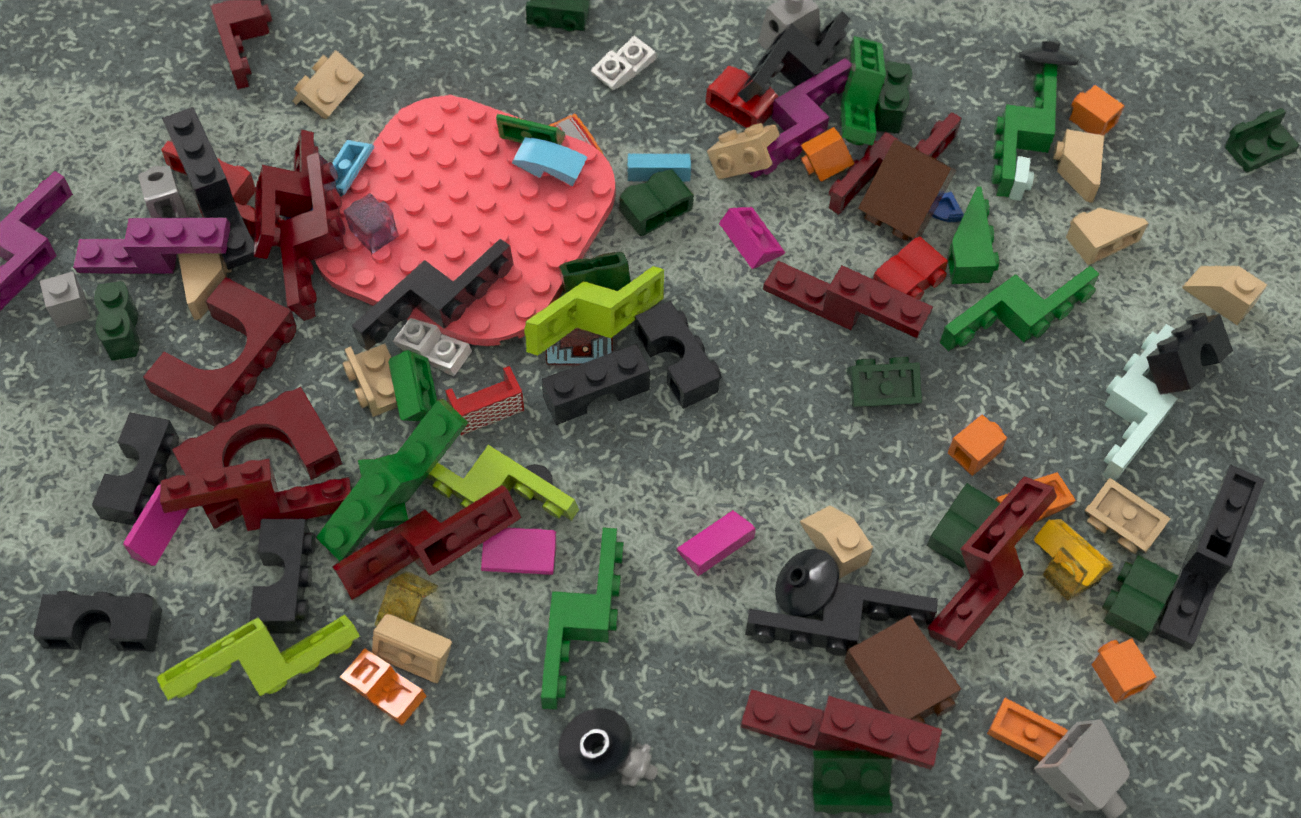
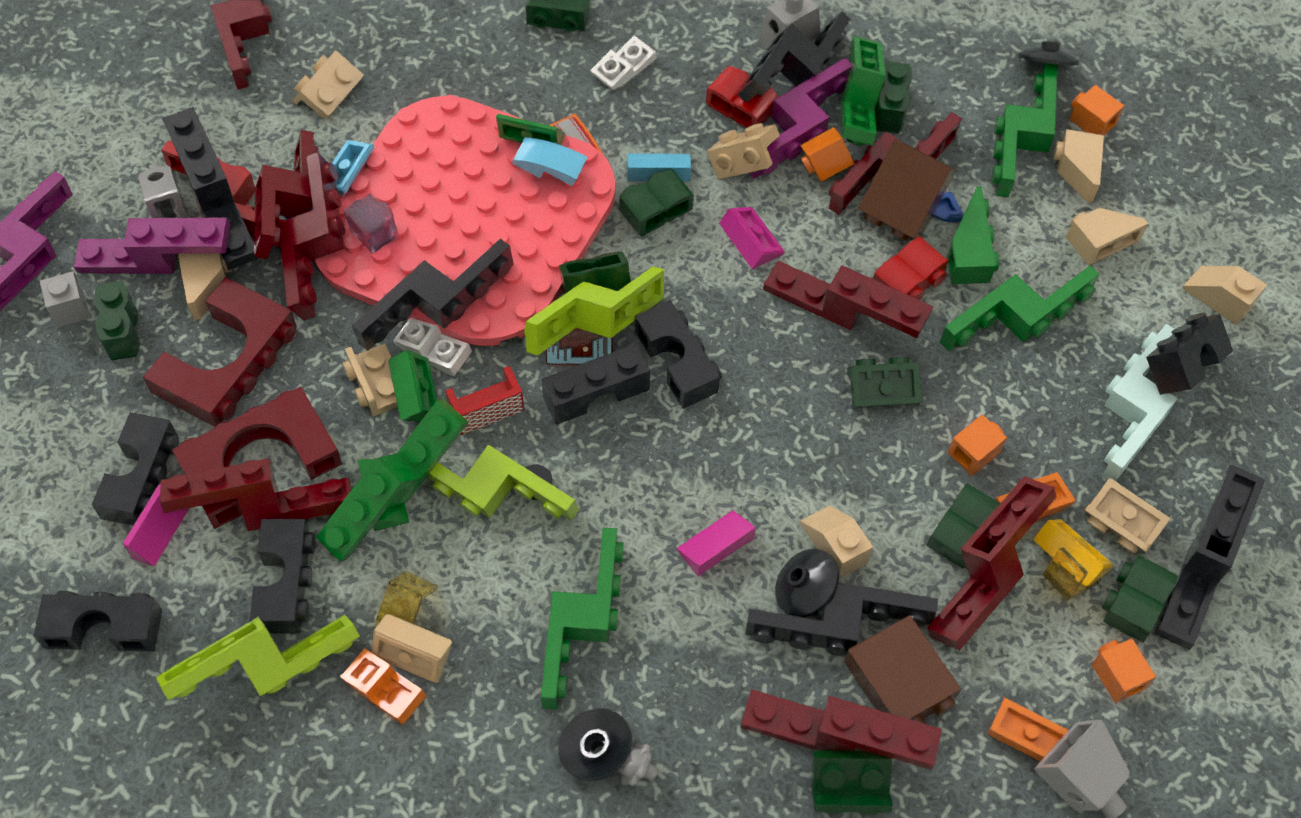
dark red bracket [332,485,521,600] -> none
dark pink slope [481,528,556,575] -> none
light aqua plate [1009,156,1034,201] -> none
dark green bracket [1224,108,1299,173] -> none

